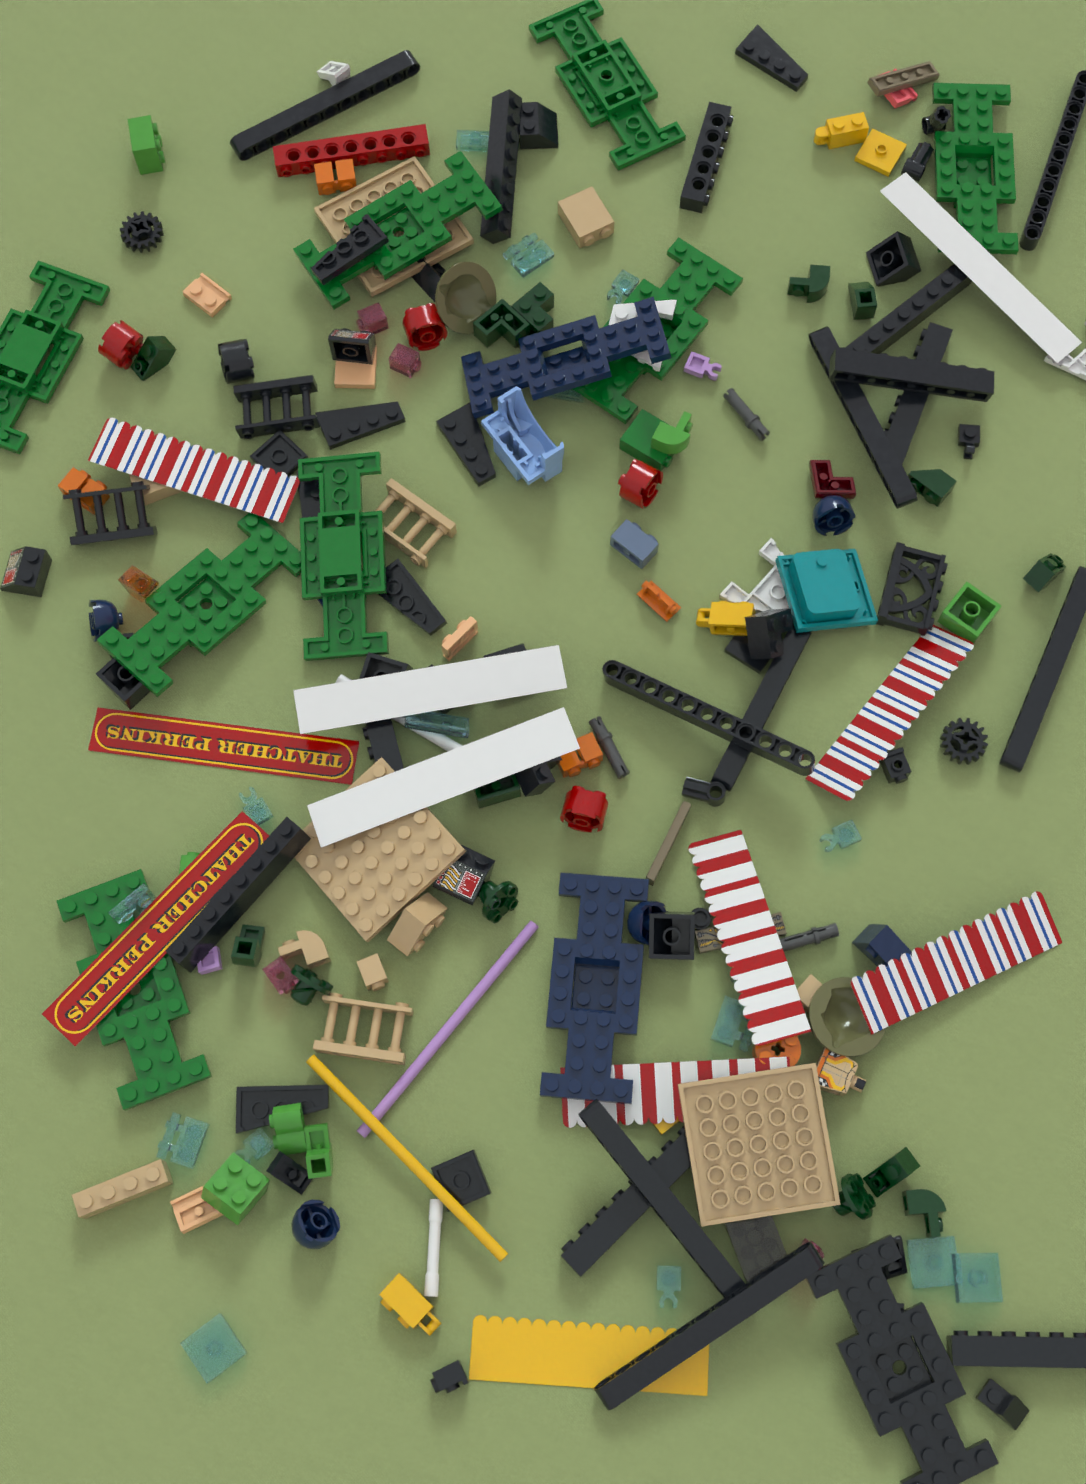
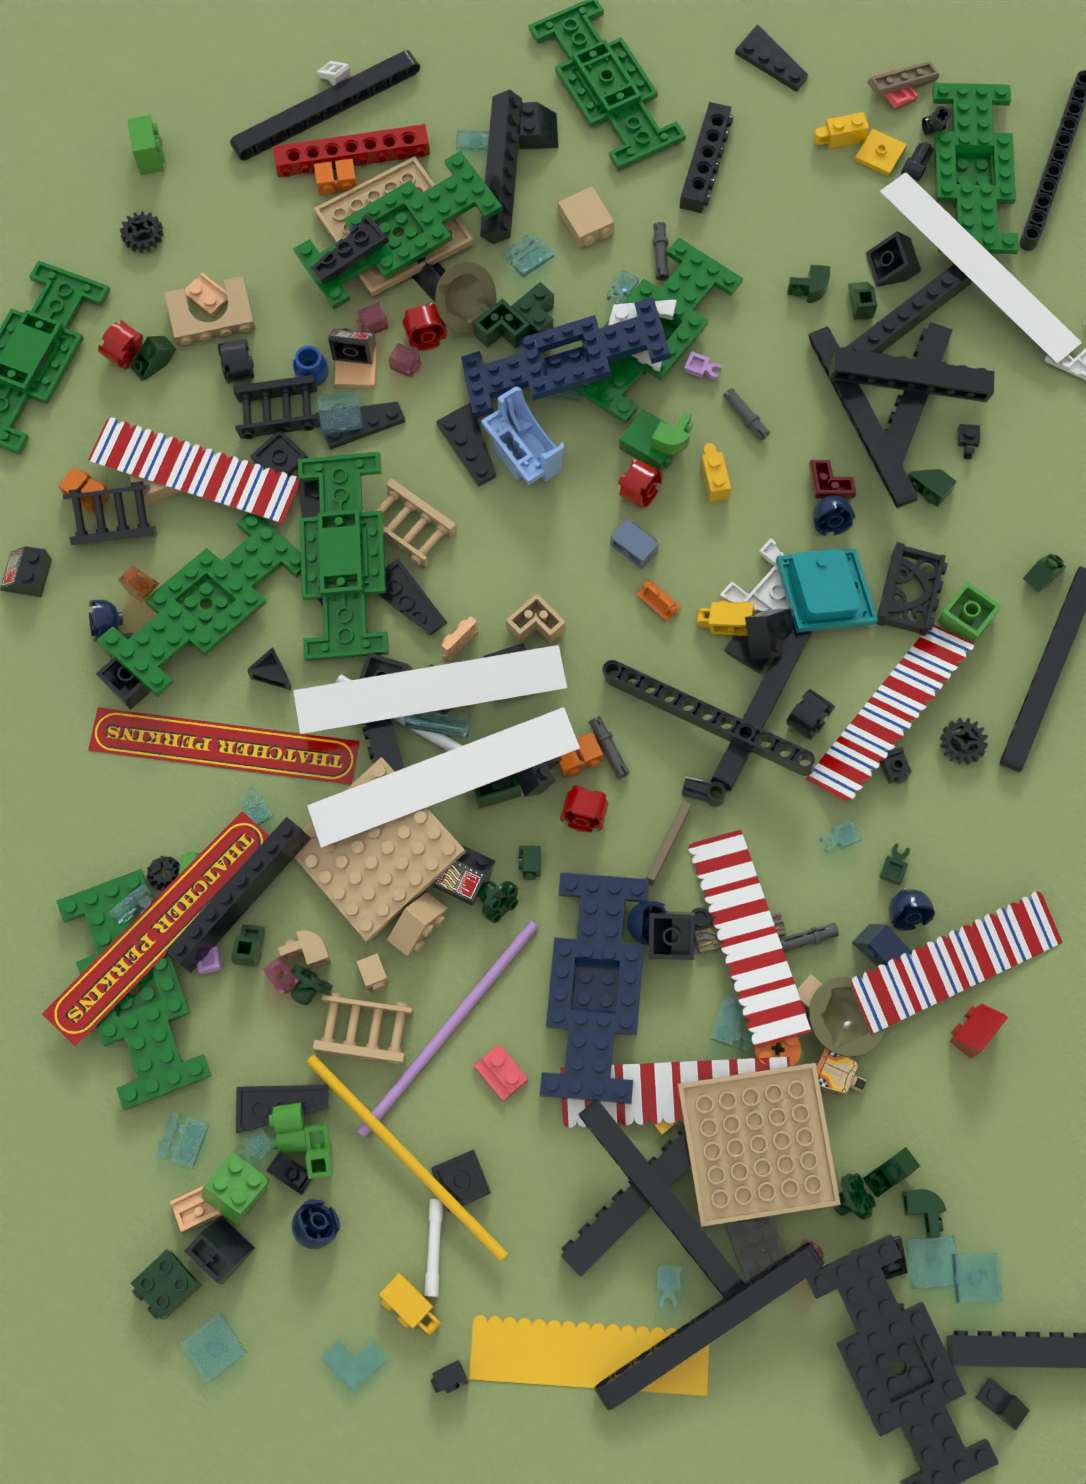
tan brick [72,1159,174,1219] -> none
none -> dark green brick [130,1249,202,1320]
none -> black gear [146,856,180,891]
none -> tan arch [164,276,255,345]
none -> black slope [184,1216,255,1285]
none -> black slope [247,647,292,690]
none -> blue piece [293,345,329,386]
none -> clear light blue plate [317,390,363,435]
none -> clear light blue plate [320,1340,388,1394]
none -> coral plate [474,1044,528,1101]
none -> tan brick [506,593,566,645]
none -> dark green brick [519,846,541,880]
none -> dark grey pin [653,222,669,281]
none -> yellow brick [700,443,731,503]
none -> black brick [786,689,836,740]
none -> dark green plate [879,843,910,886]
none -> dark blue cylinder [888,889,935,931]
none -> red slope [949,1003,1008,1059]

